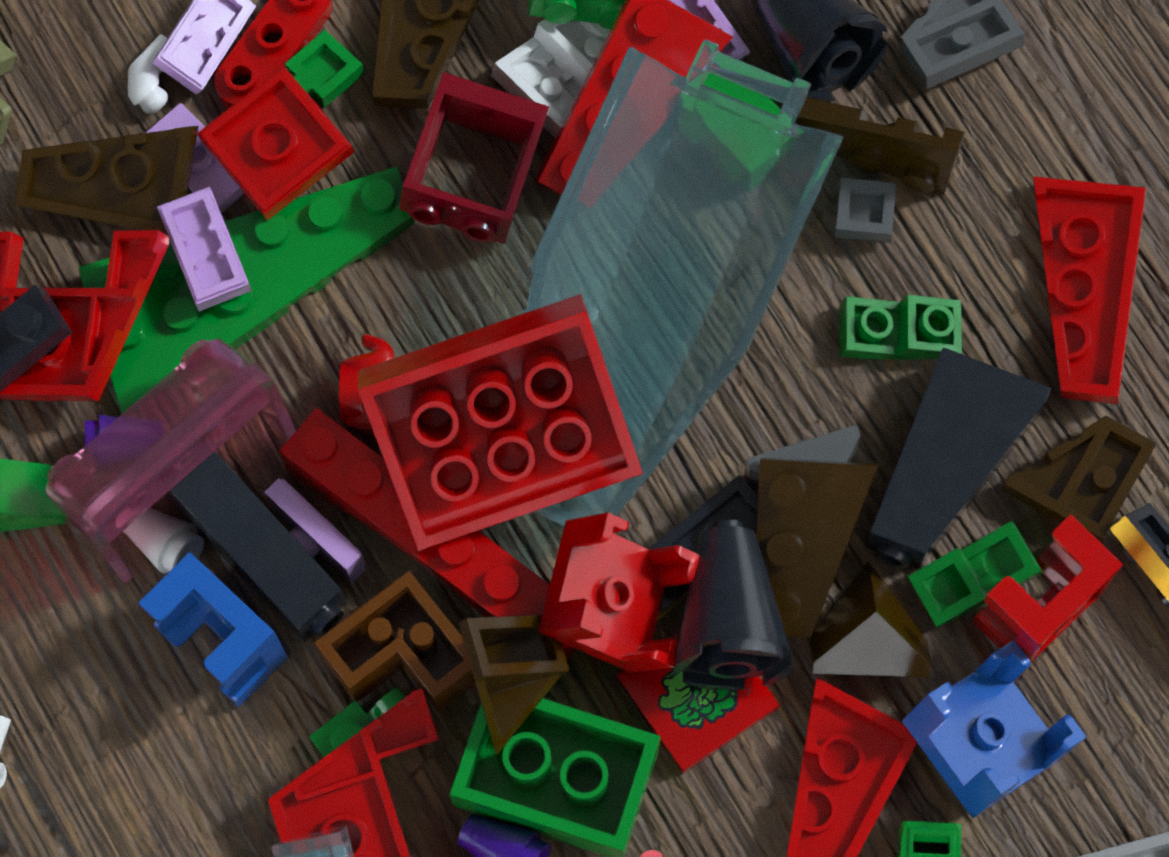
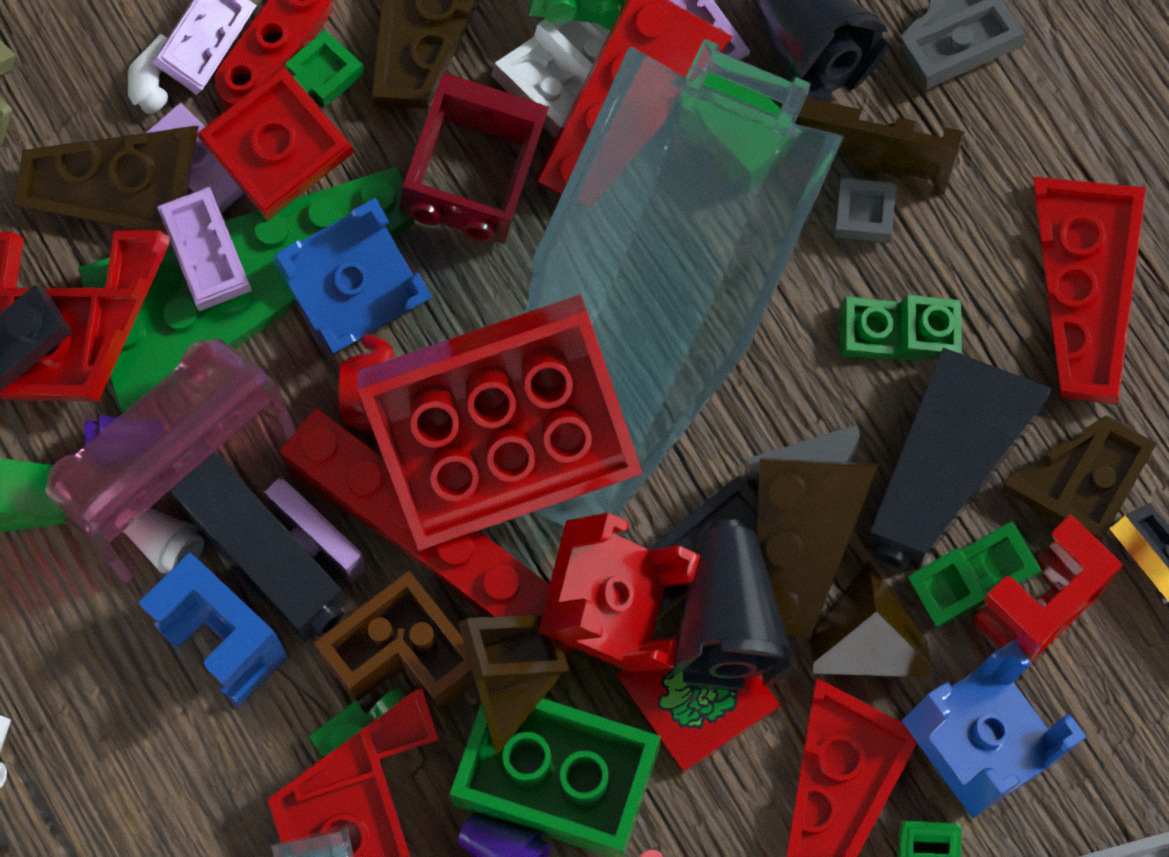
none -> blue panel [272,198,432,357]

